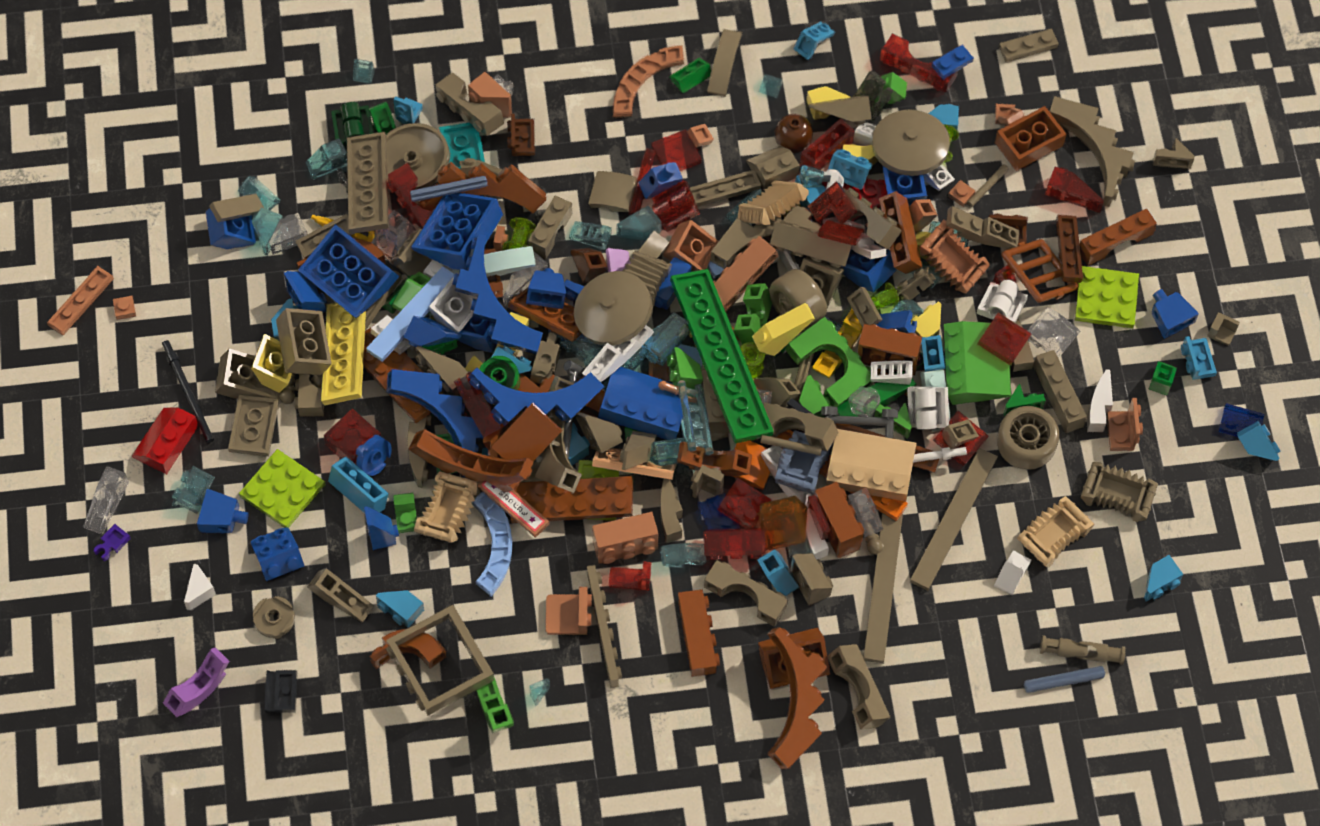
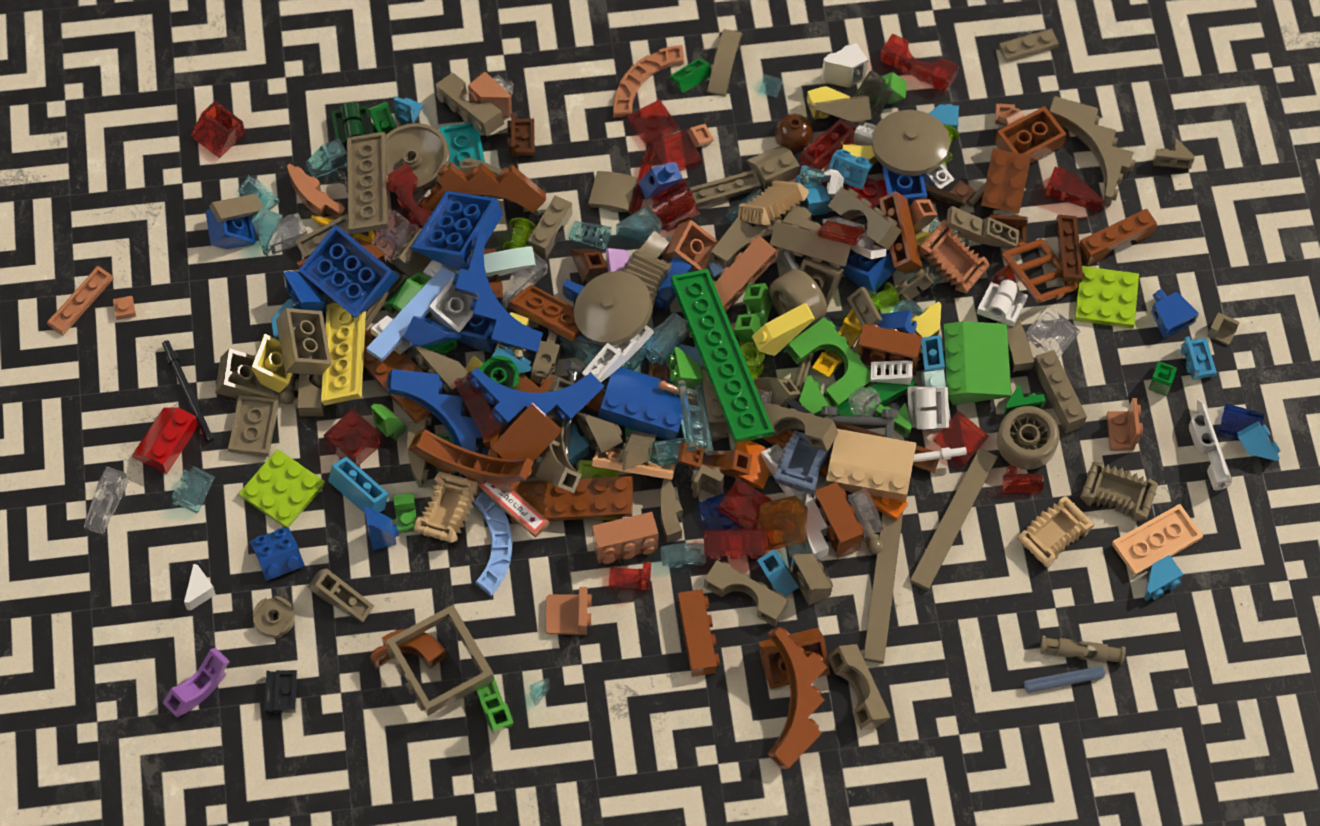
dark purple plate [93,524,131,561] -> none
blue torso [197,489,248,533] -> none
clear light blue slope [353,59,374,84] -> none
blue plate [356,435,392,476] -> none
dark azure slope [376,590,424,628] -> none
sand blue axle [410,176,487,202] -> none
nougat plate [493,225,508,252] -> none
blue torso [526,268,566,309] -> none
dark tan plate [587,565,622,688] -> none
dark tan bar [761,435,822,456] -> none
dark azure bracket [793,22,835,60] -> none
clear red plate [807,181,857,224] -> none
clear red tile [807,495,830,540] -> none
blue plate [932,44,974,79] -> none
dark tan slope [942,419,979,449] -> none
clear red plate [977,313,1031,365] -> none
white slope [994,551,1031,595] -> none
white slope [1087,370,1113,432] -> none
none -> clear red slope [191,101,246,158]
none -> nougat slope [287,163,346,219]
none -> bright green slope [371,404,407,441]
none -> clear red tile [627,99,679,147]
none -> white slope [821,43,868,88]
none -> dark brown tile [926,184,963,209]
none -> dark orange brick [981,148,1031,213]
none -> clear red piece [1002,465,1044,493]
none -> light nougat plate [1112,504,1203,577]
none -> white panel [1188,399,1232,491]

